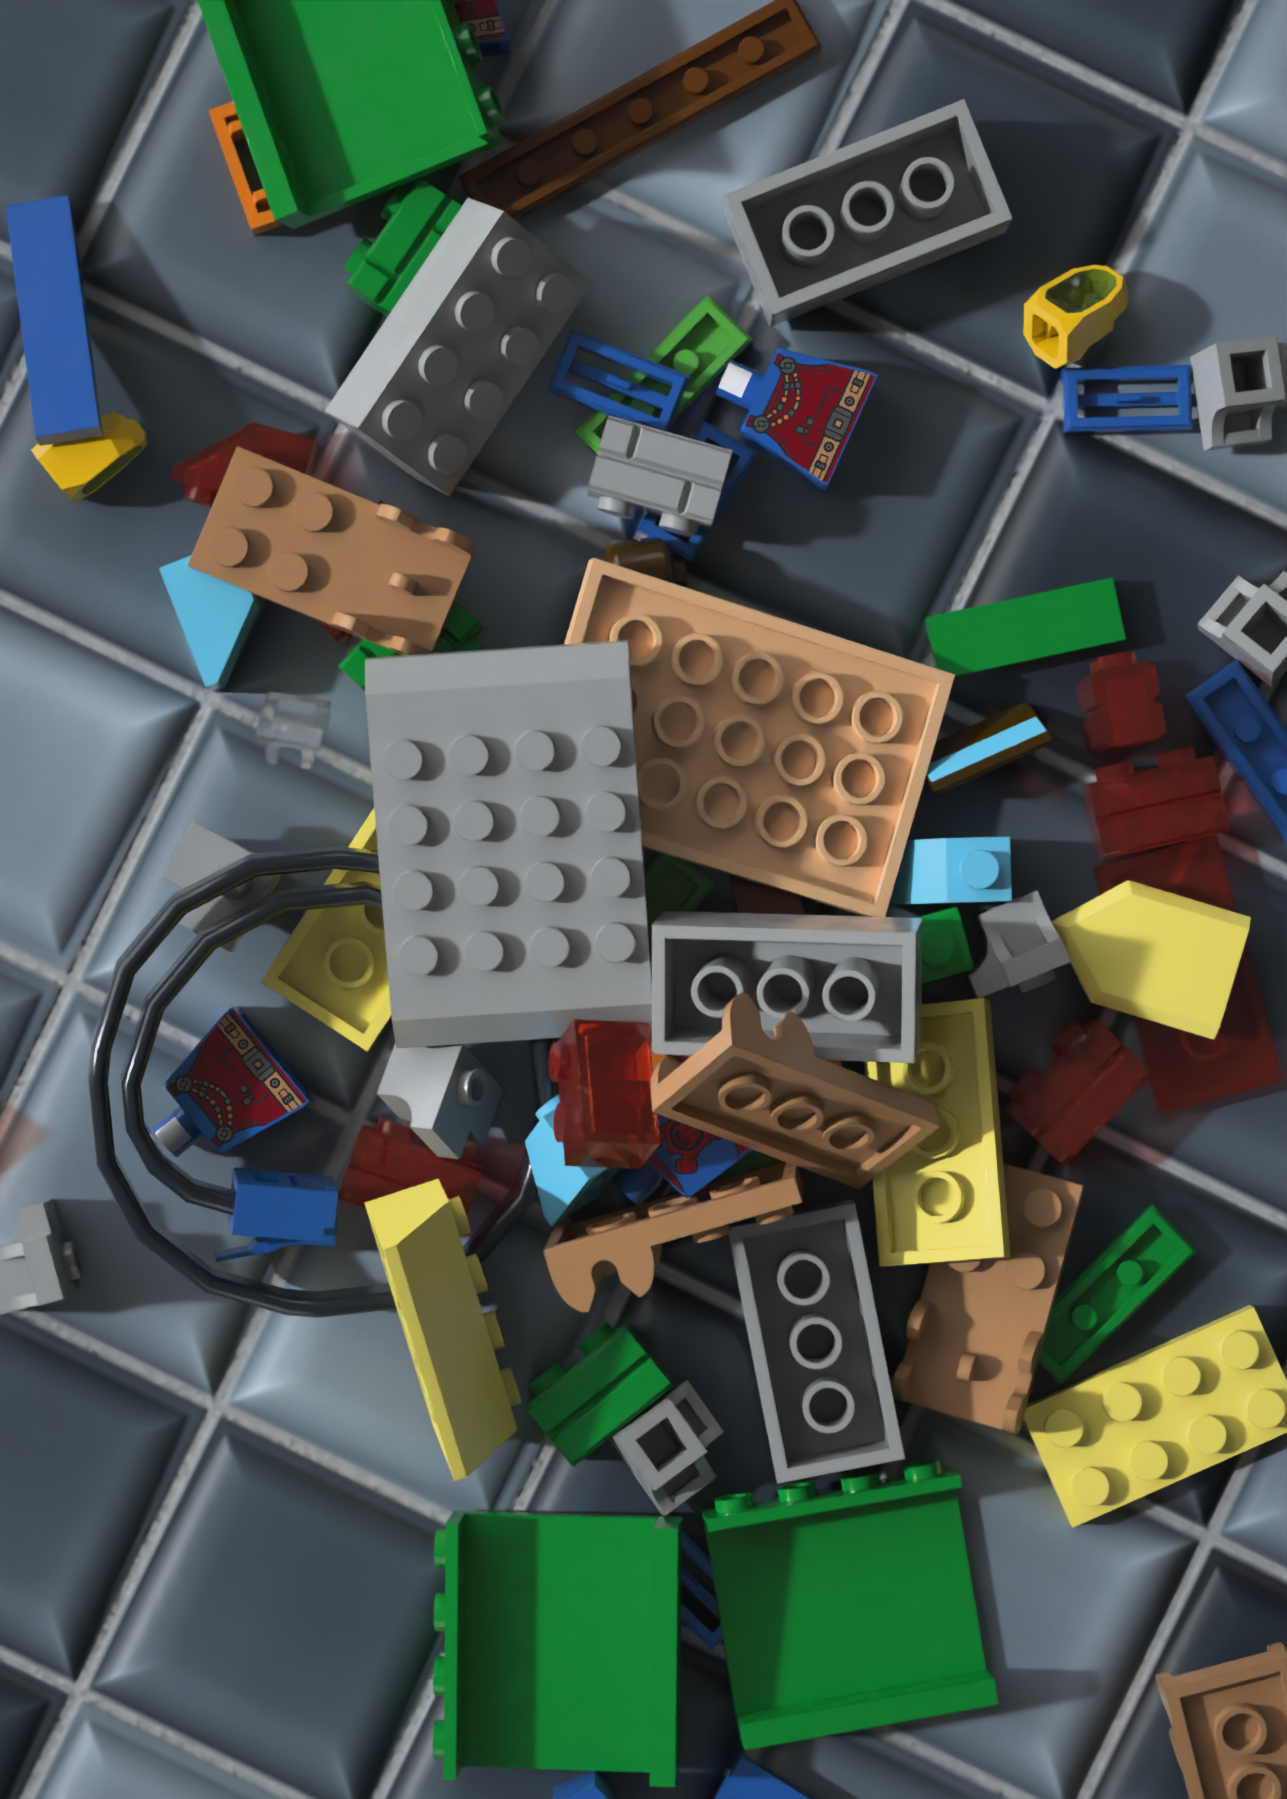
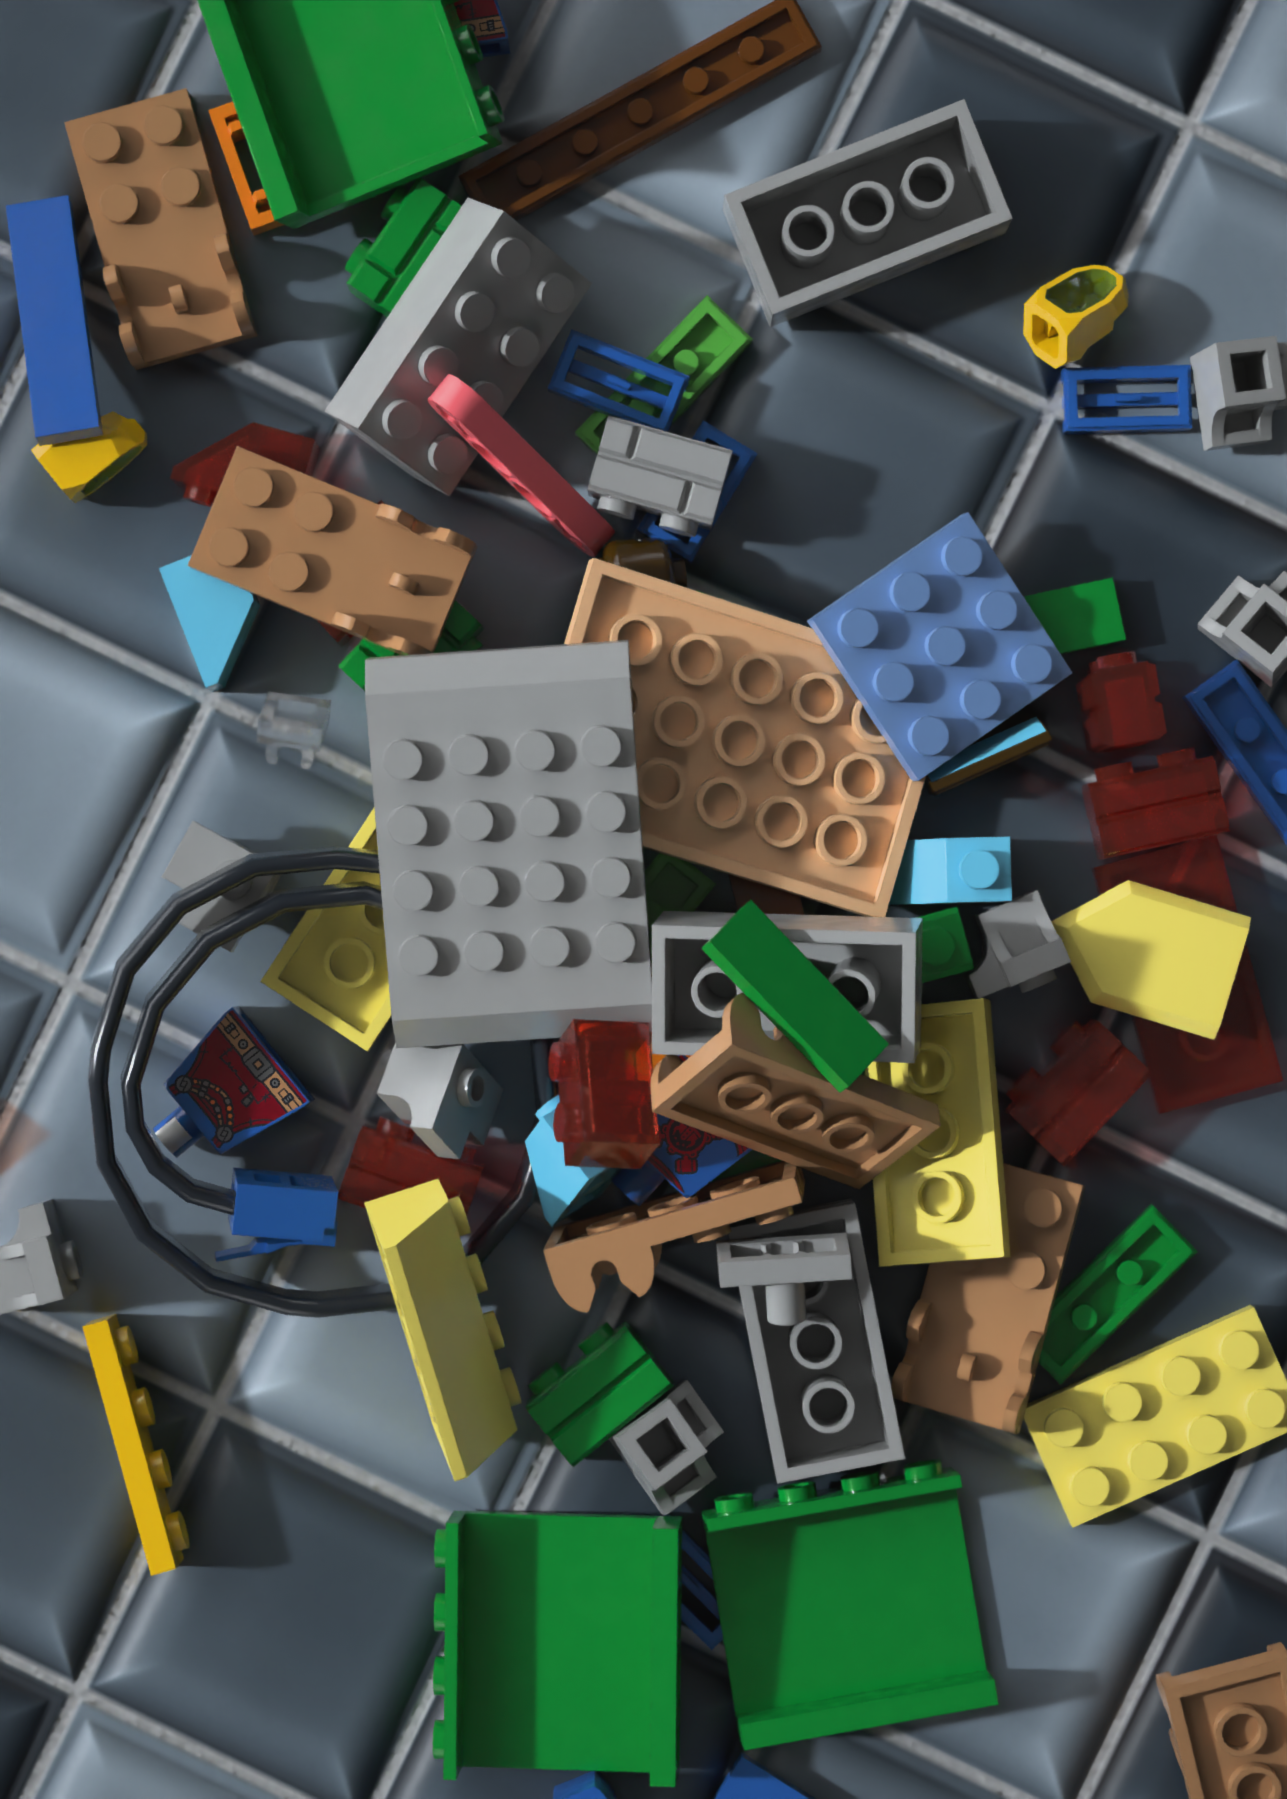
torso [715,348,878,494] -> none
none -> medium nougat hinge [64,88,257,370]
none -> yellow plate [83,1314,189,1576]
none -> coral beam [428,374,615,558]
none -> green tile [701,900,889,1093]
none -> light grey tile [716,1233,852,1326]
none -> medium blue plate [807,512,1072,781]

